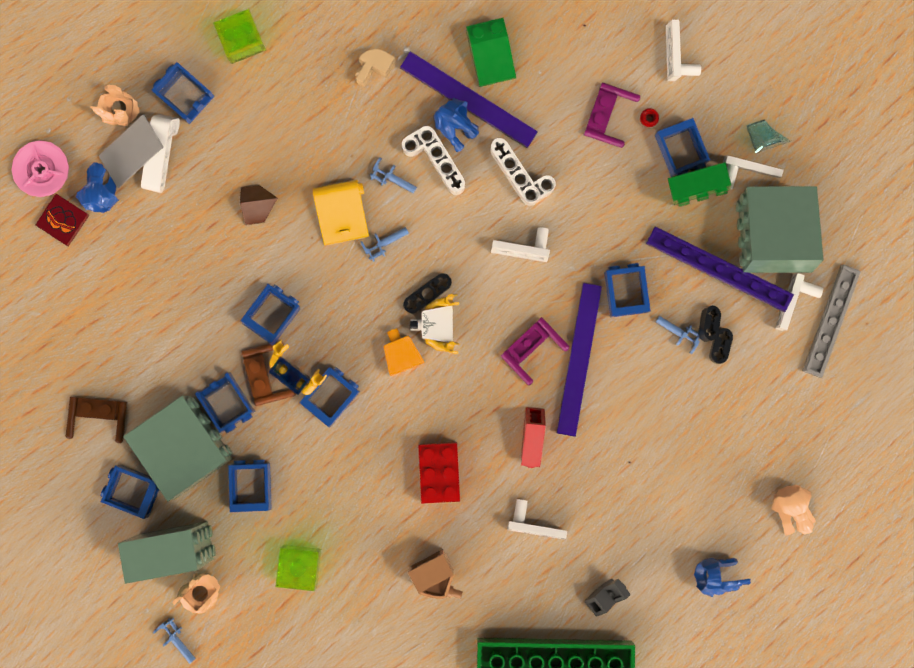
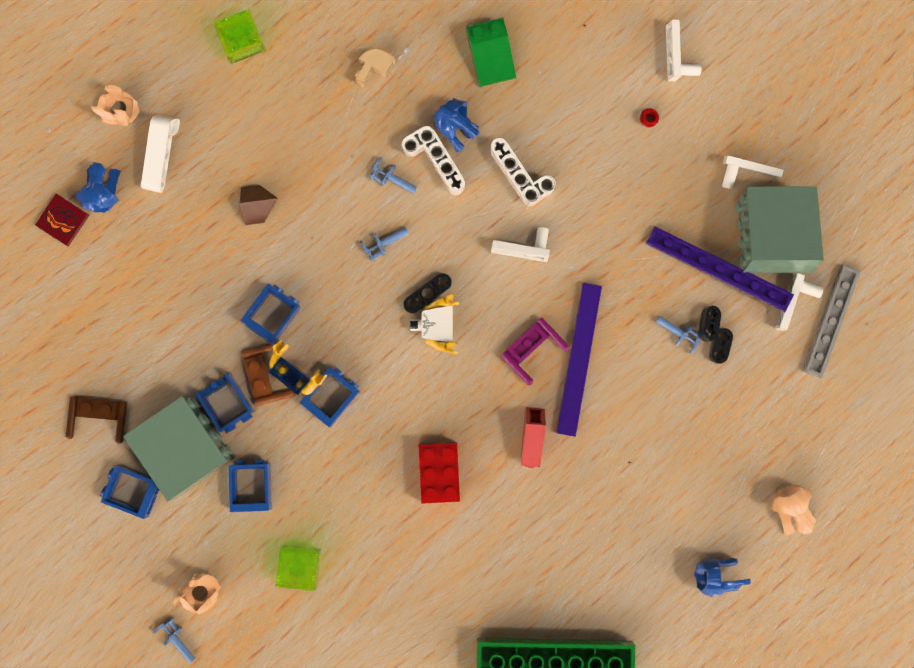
bright pink piece [11,140,69,197] -> none
light grey piece [99,114,164,188] -> none
sand green brick [118,521,216,584] -> none
window [152,62,215,124] -> none
yellow door [312,179,369,245] -> none
light orange torso [384,328,425,376] -> none
dark purple tile [400,51,538,149] -> none
medium nougat piece [408,549,463,599] -> none
white piece [507,499,567,540] -> none
magenta plate [584,82,640,148] -> none
dark grey brick [584,579,631,617] -> none
blue window [604,263,651,318] -> none
blue window [655,118,710,177] -> none
green brick [668,162,731,207] -> none
clear light blue slope [747,119,791,153] -> none

